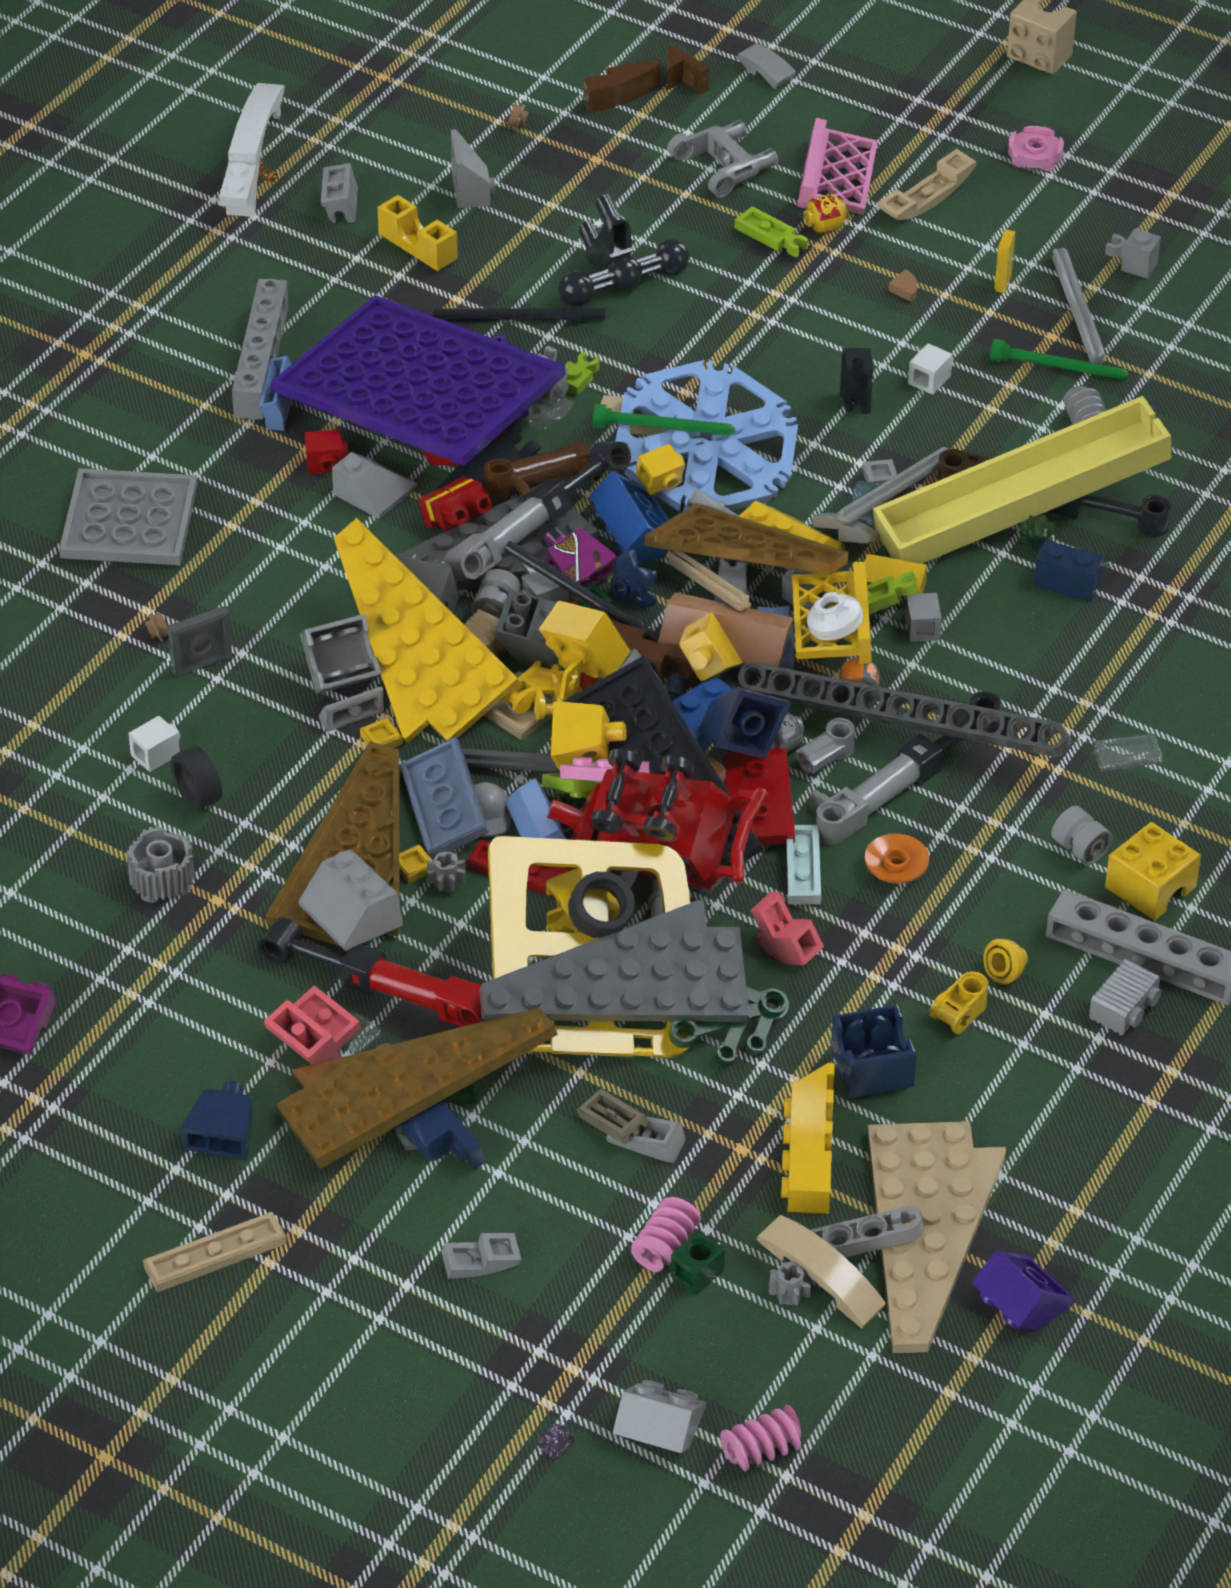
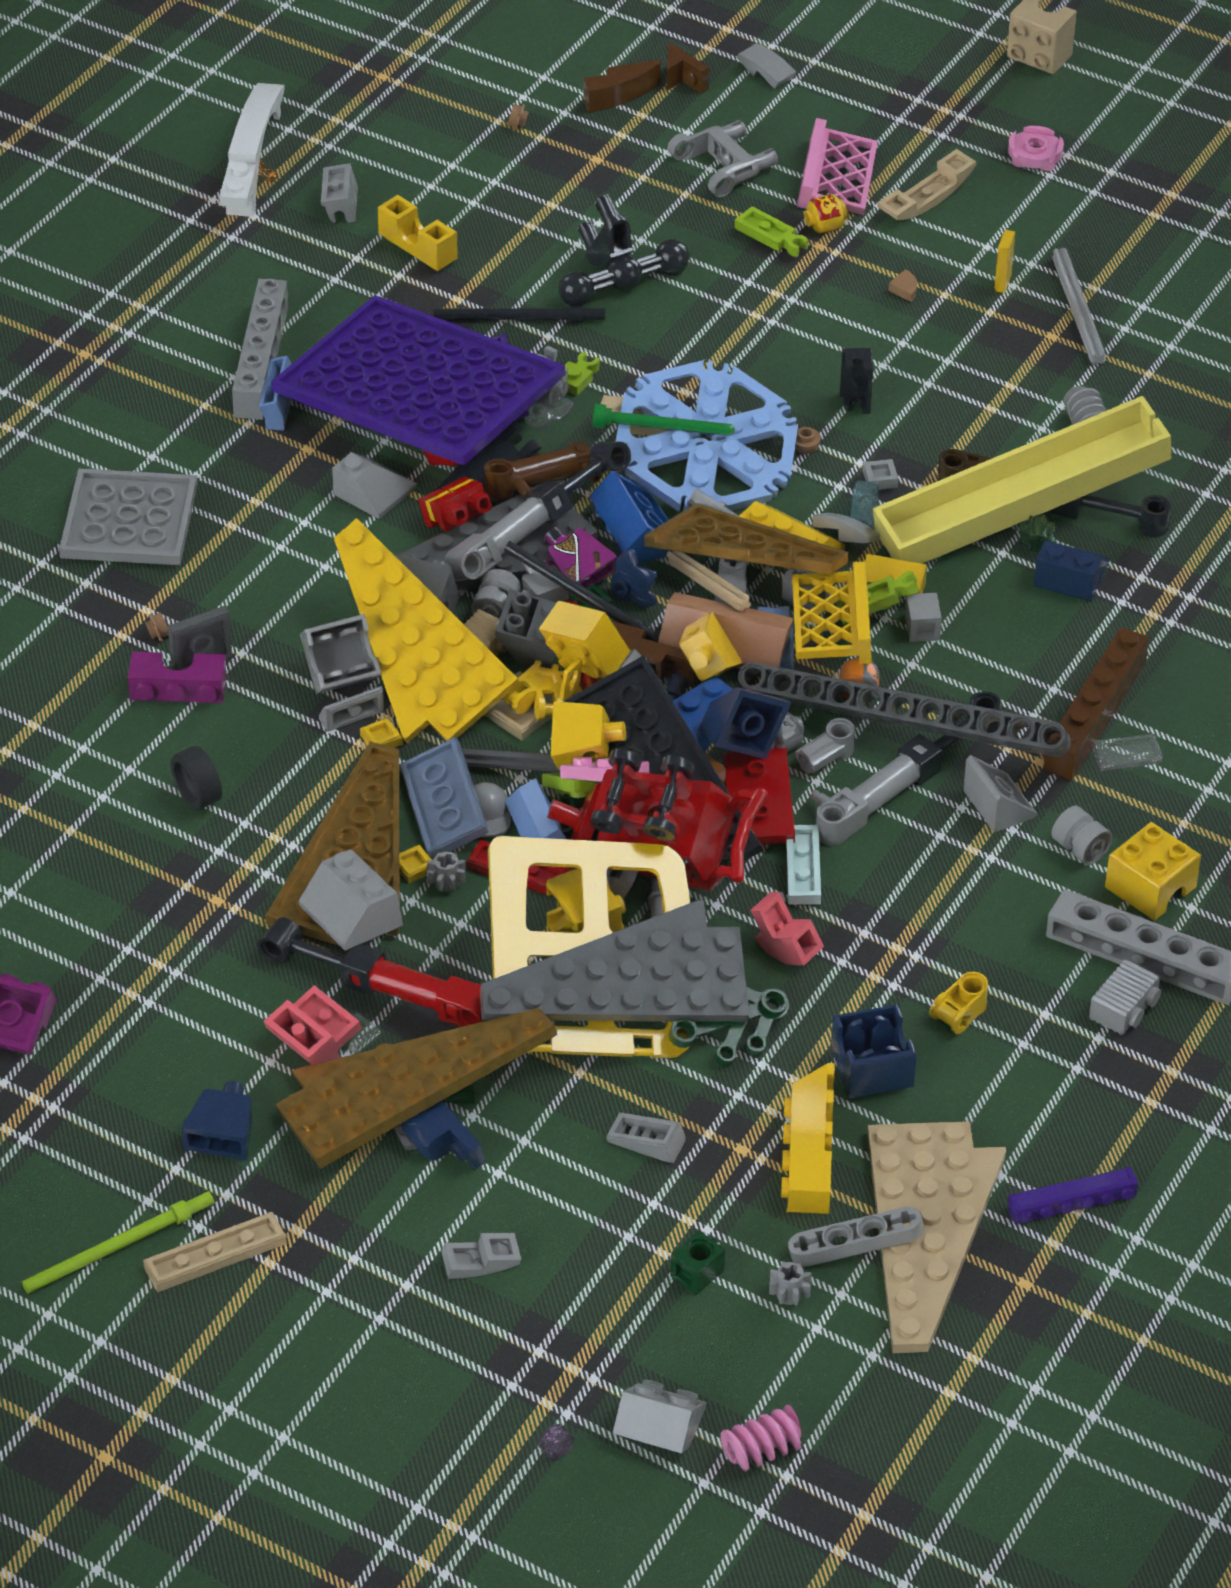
light grey brick [126,826,194,903] -> none
white brick [129,716,180,772] -> none
red brick [305,430,349,474] -> none
light grey slope [451,129,495,208] -> none
black tyre [568,871,635,938] -> none
dark tan tile [577,1089,649,1145] -> none
bright pink piece [631,1197,701,1272] -> none
yellow brick [636,443,685,496] -> none
tan slope [757,1215,886,1329] -> none
white piece [807,592,864,640] -> none
light grey axle [836,447,948,526] -> none
orange dish [864,834,929,883] -> none
white brick [908,343,953,395] -> none
dark purple slope [972,1250,1077,1331] -> none
yellow brick [983,939,1028,985] -> none
green piece [990,339,1129,380] -> none
light grey brick [1105,228,1161,279] -> none
none -> lime bar [22,1191,214,1294]
none -> magenta arch [128,652,227,703]
none -> medium nougat plate [795,427,821,454]
none -> light grey slope [963,755,1038,832]
none -> dark purple piece [1007,1167,1138,1224]
none -> reddish brown brick [1043,627,1149,781]

